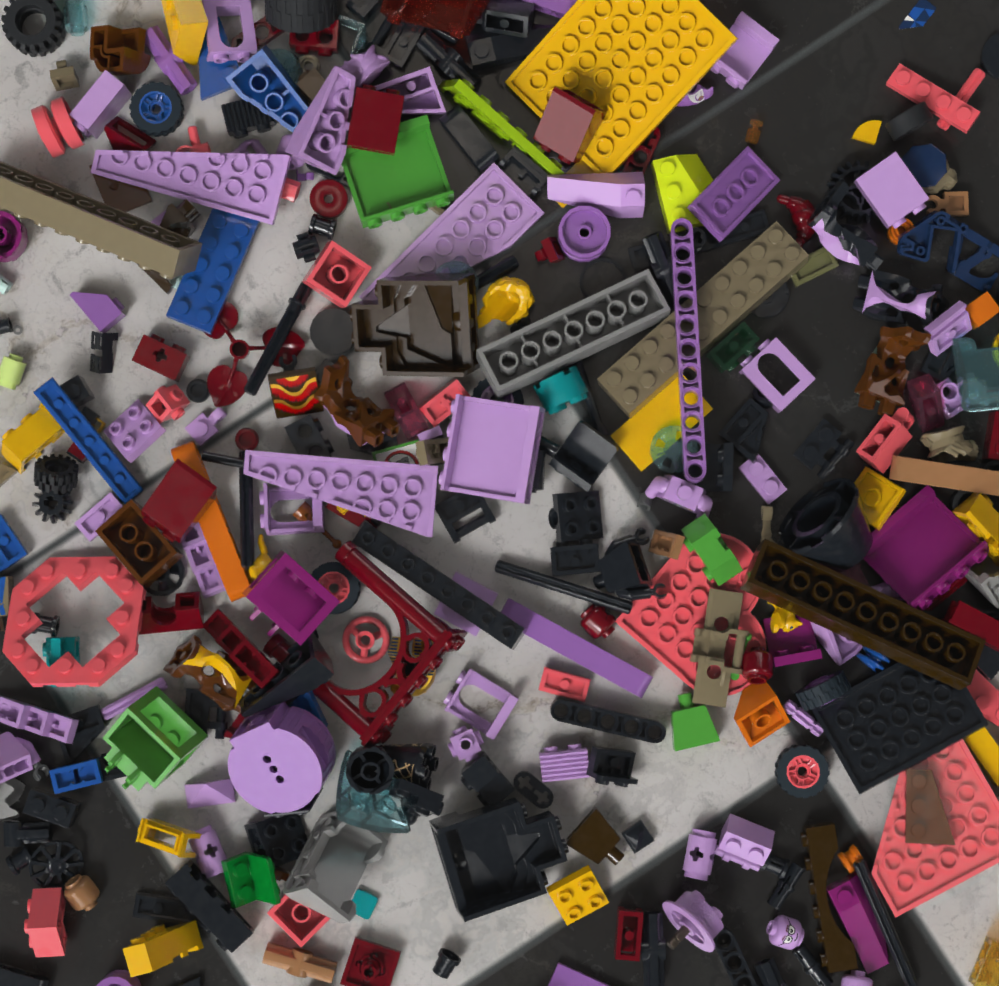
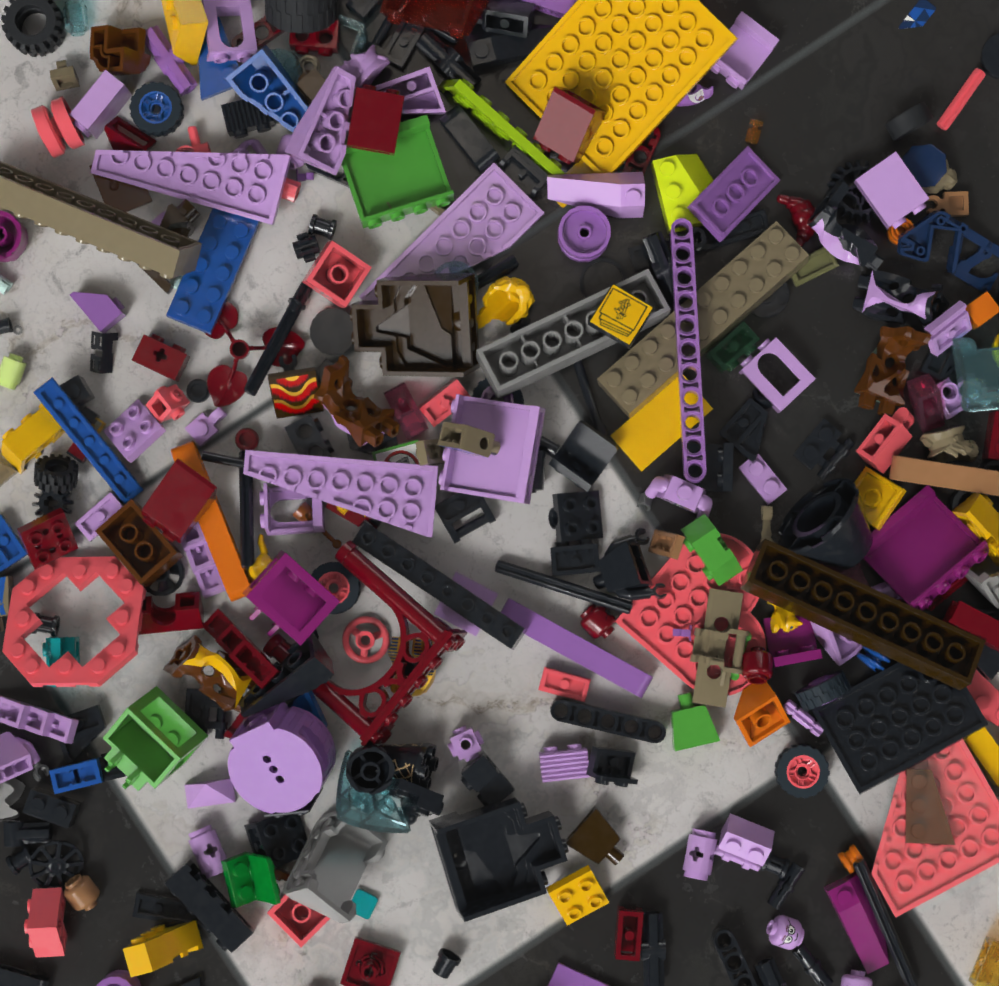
lavender axle [101,677,168,720] -> none
yellow window [136,818,201,858] -> none
medium nougat piece [262,942,338,983] -> none
dark red piece [310,179,348,219] -> none
lavender tile [417,426,443,441] -> none
lavender panel [443,668,519,740] -> none
black beam [513,771,554,809] -> none
teal brick [533,366,589,415] -> none
dark red tile [535,237,565,263] -> none
black tile [621,820,655,854] -> none
clear light blue piece [650,426,698,473] -> none
lavender piece [662,890,724,952] -> none
dark brown arch [800,821,858,973] -> none
yellow tile [851,120,882,145] -> none
coral plate [886,63,980,134] -> none
none -> dark red plate [17,507,78,569]
none -> dark tan torso [437,422,500,458]
none -> yellow tile [588,283,655,349]
none -> medium lavender piece [672,625,692,641]

